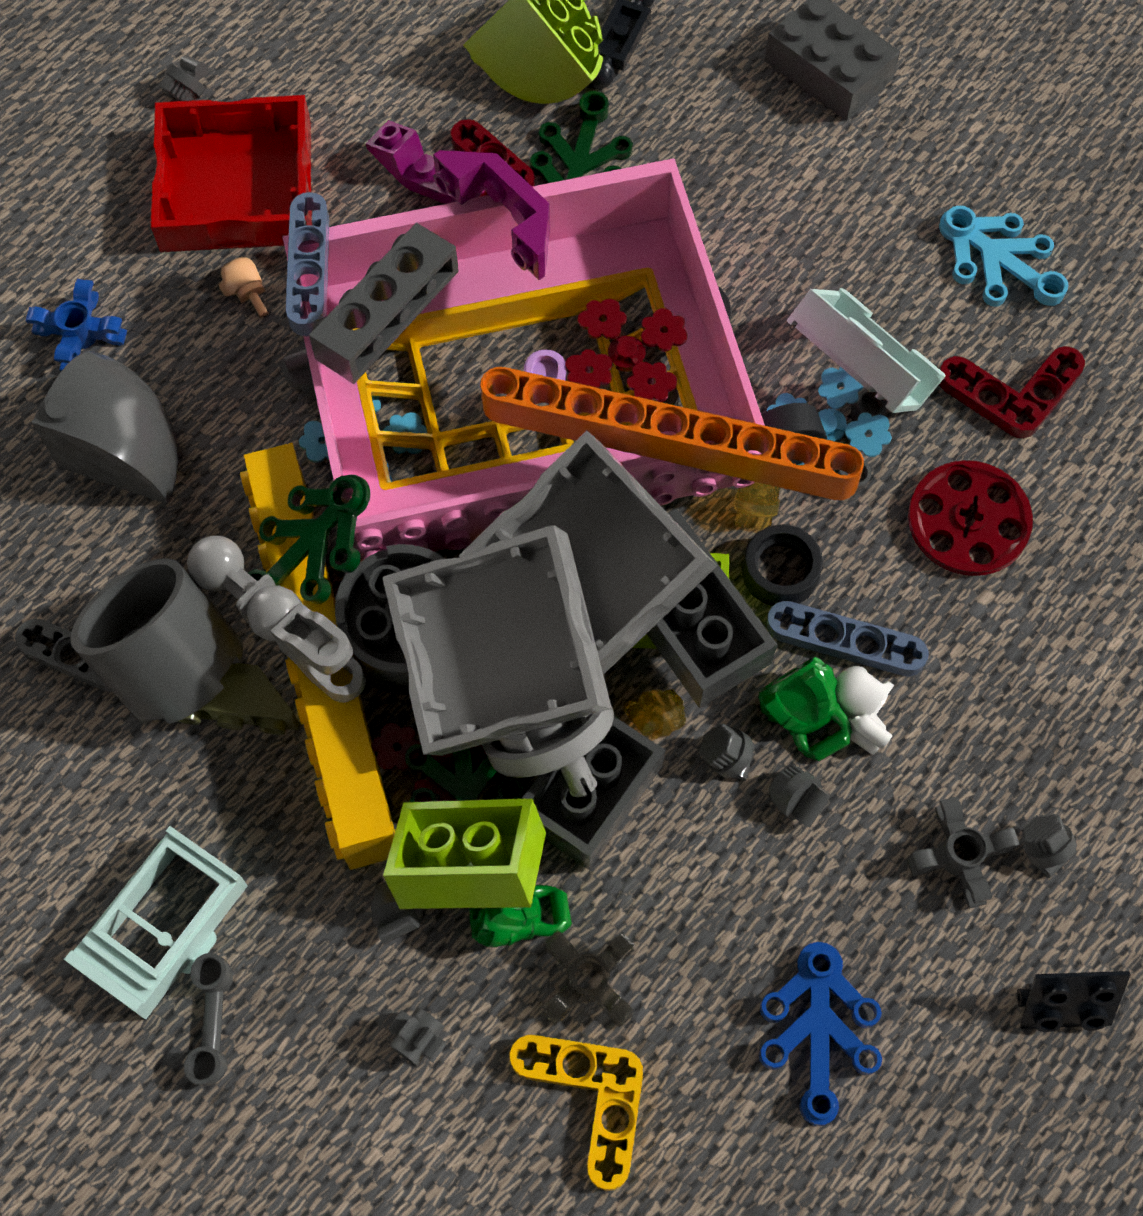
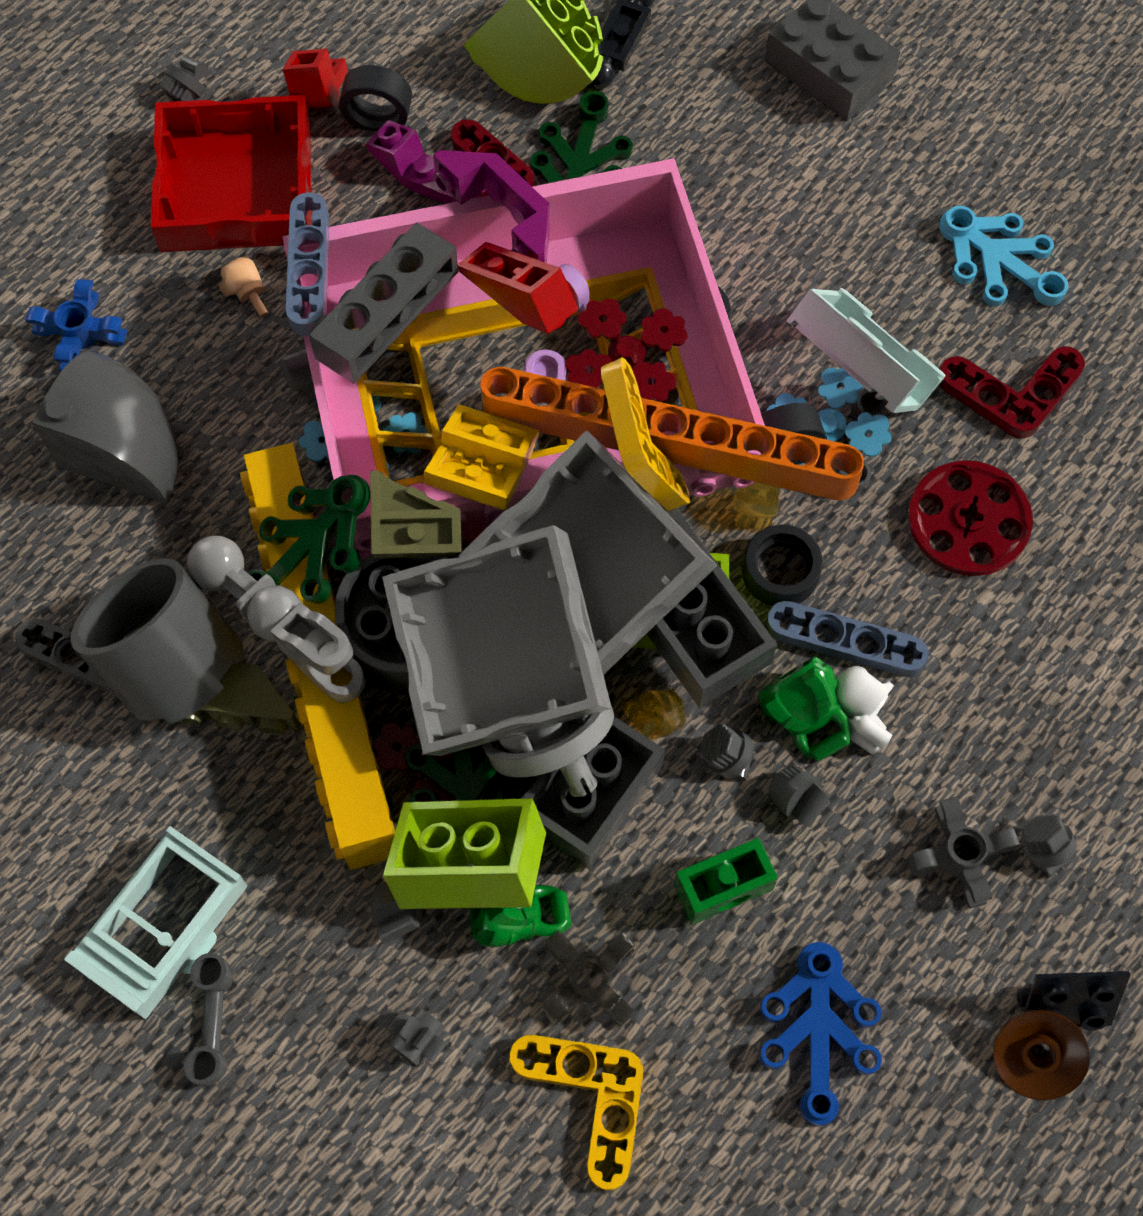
none -> red brick [282,48,348,110]
none -> black tyre [338,65,413,131]
none -> olive wing [370,471,461,558]
none -> yellow slope [424,404,539,511]
none -> red slope [458,242,578,334]
none -> lavender tile [559,264,589,314]
none -> yellow beam [601,357,690,511]
none -> green brick [673,837,778,925]
none -> reddish brown dish [993,1010,1090,1100]

